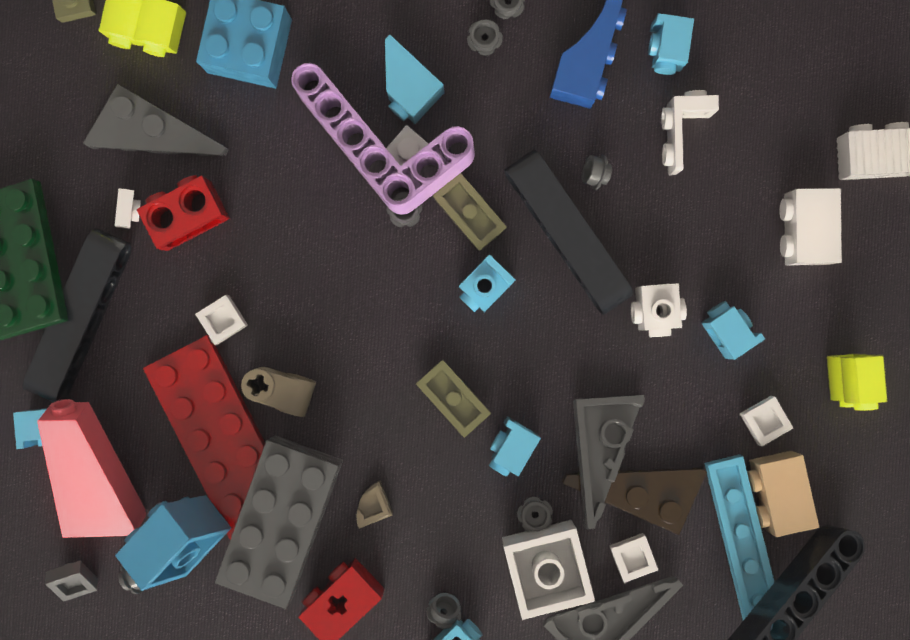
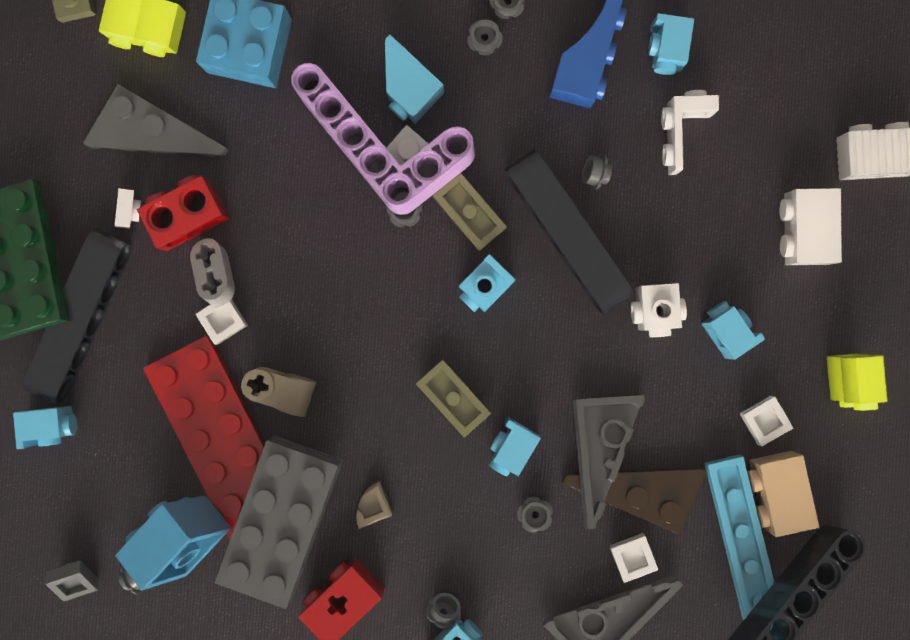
coral slope [37,399,146,538] -> none
white brick [502,520,595,620] -> none
none -> light grey beam [190,238,235,306]

